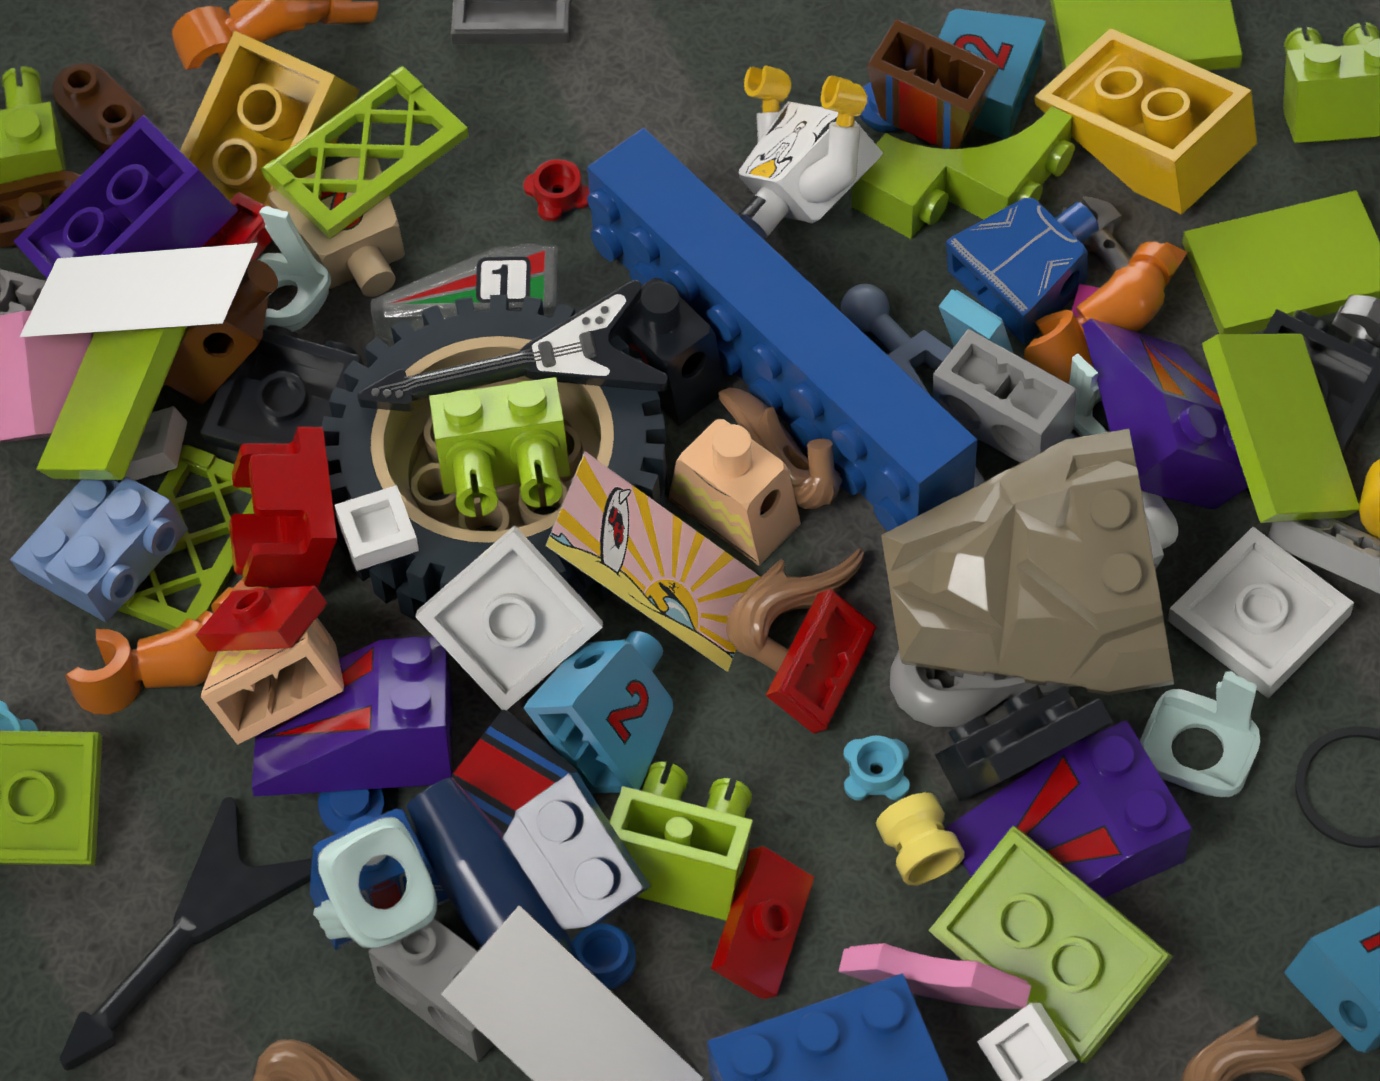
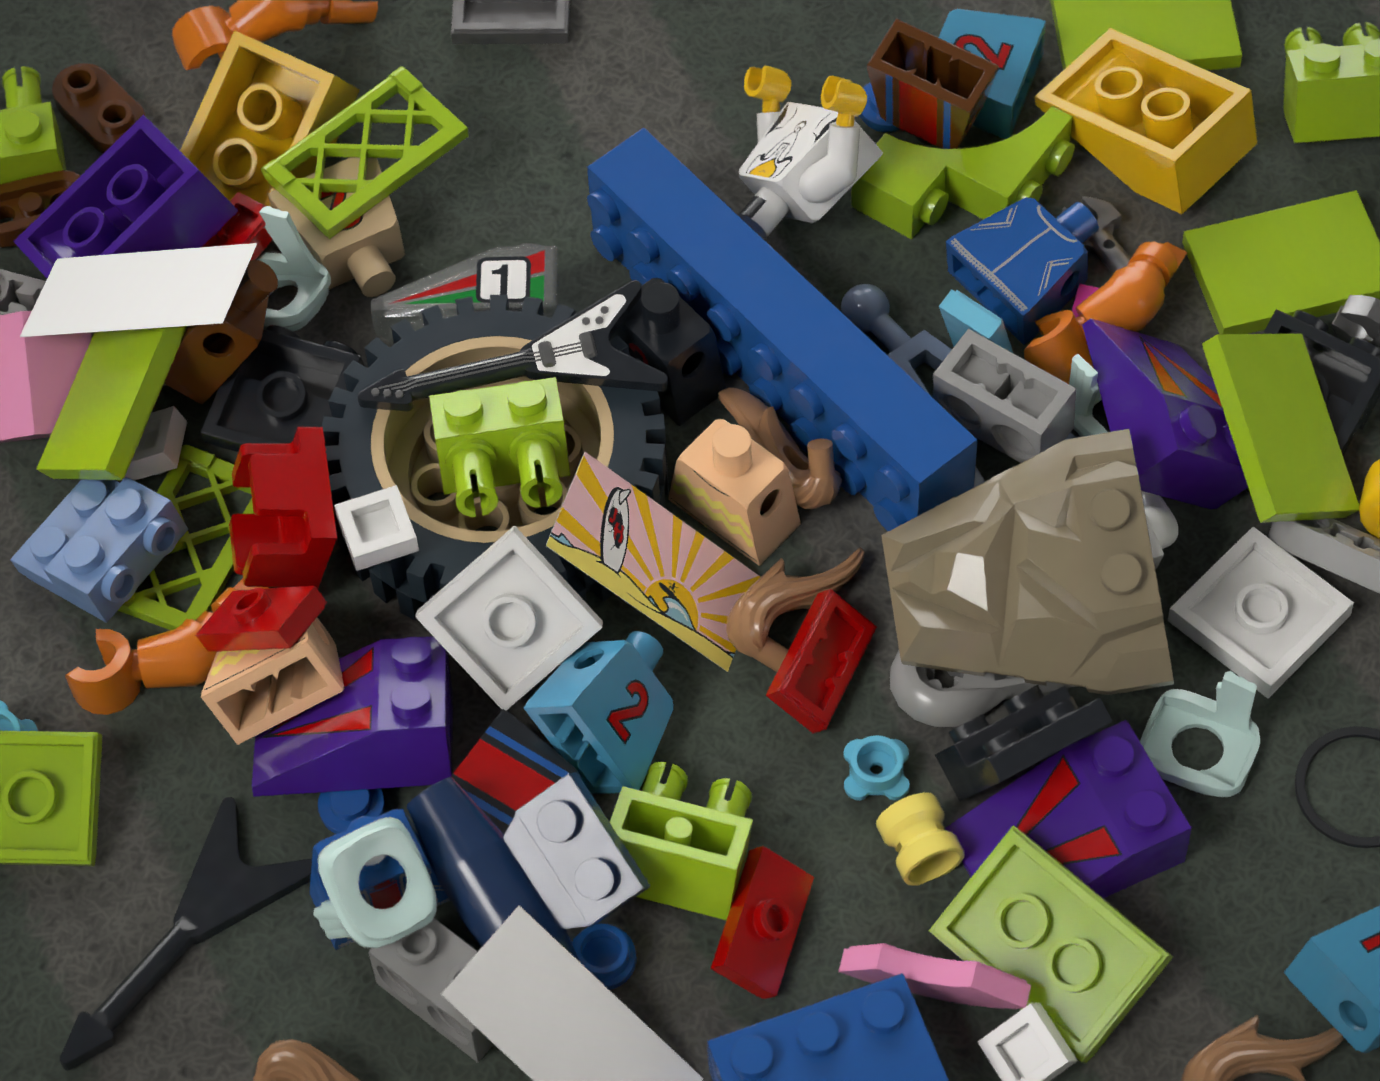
red plate [523,159,589,221] -> none

